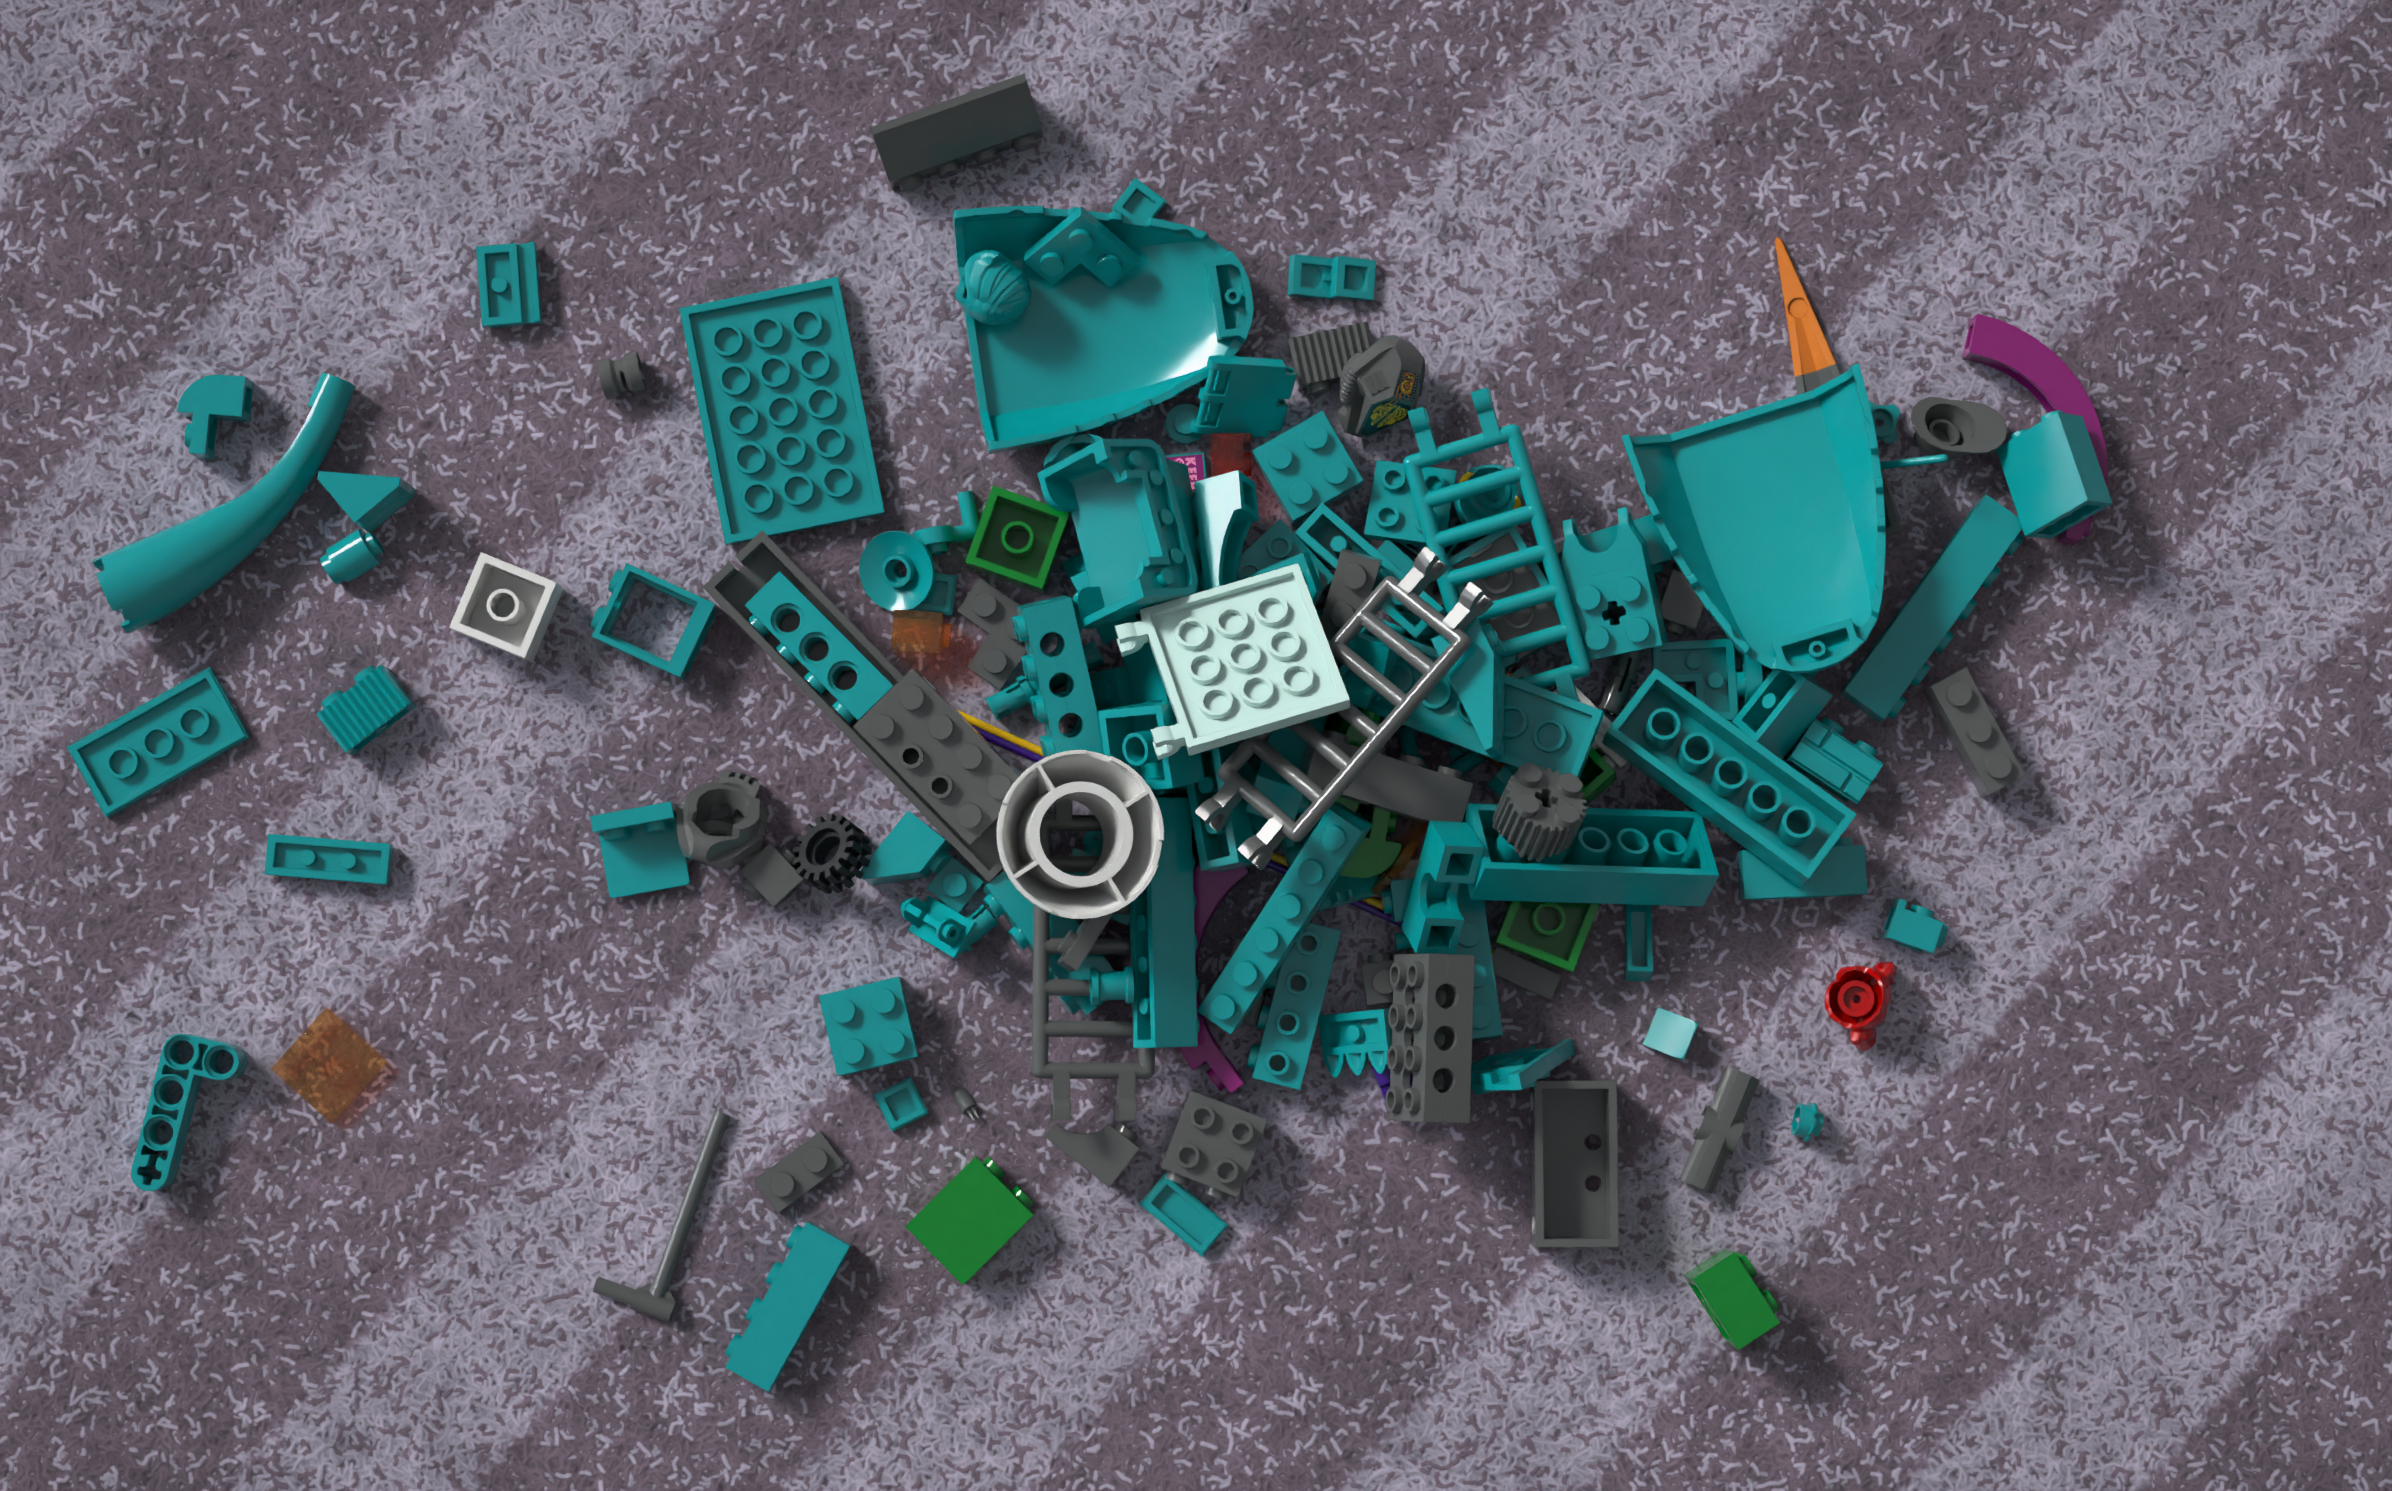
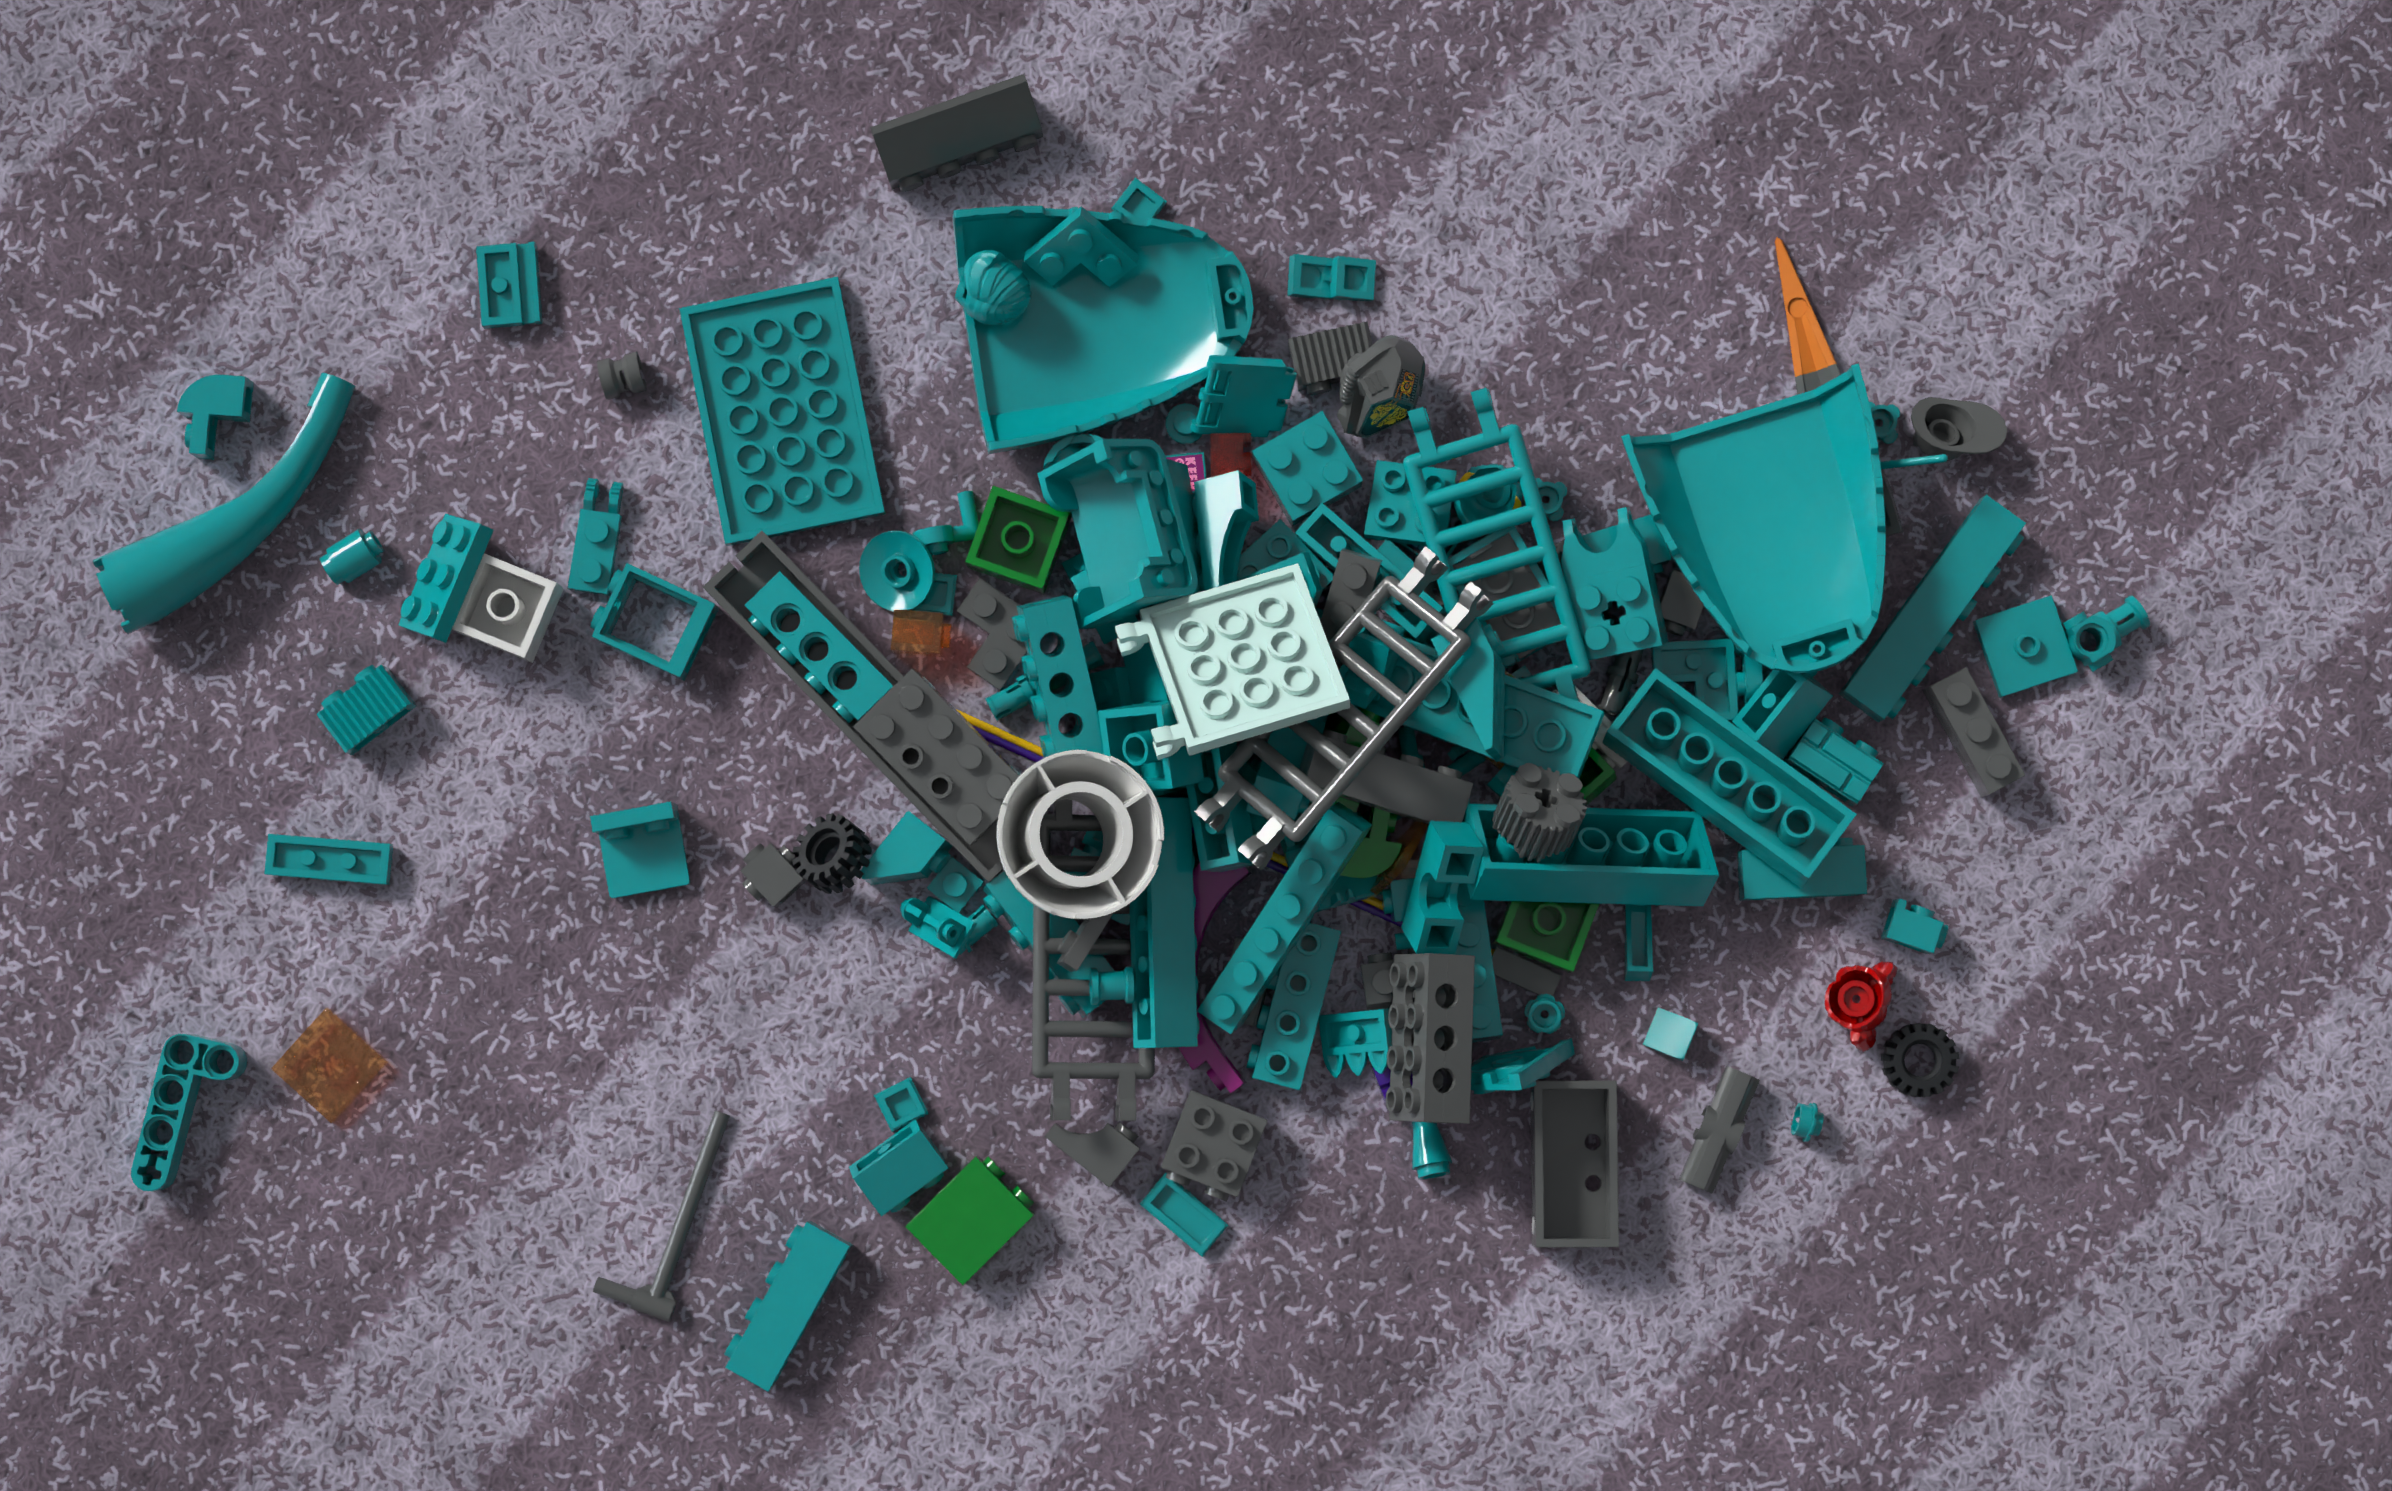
teal tile [67,667,251,818] -> none
teal slope [317,471,415,532] -> none
dark grey helmet [676,770,768,870] -> none
dark grey plate [754,1131,845,1213] -> none
teal piece [819,976,921,1076] -> none
dark grey piece [953,1088,979,1121] -> none
green brick [1683,1249,1780,1350] -> none
magenta arch [1962,314,2108,545] -> none
teal brick [1996,410,2113,540] -> none
none -> teal plate [398,514,494,643]
none -> teal hinge [568,478,624,596]
none -> teal brick [849,1119,948,1217]
none -> teal cone [1412,1122,1452,1180]
none -> teal plate [1524,478,1567,522]
none -> teal plate [1524,994,1565,1034]
none -> black tyre [1881,1023,1960,1097]
none -> teal plate [1973,595,2078,698]
none -> teal connector [2062,595,2150,672]

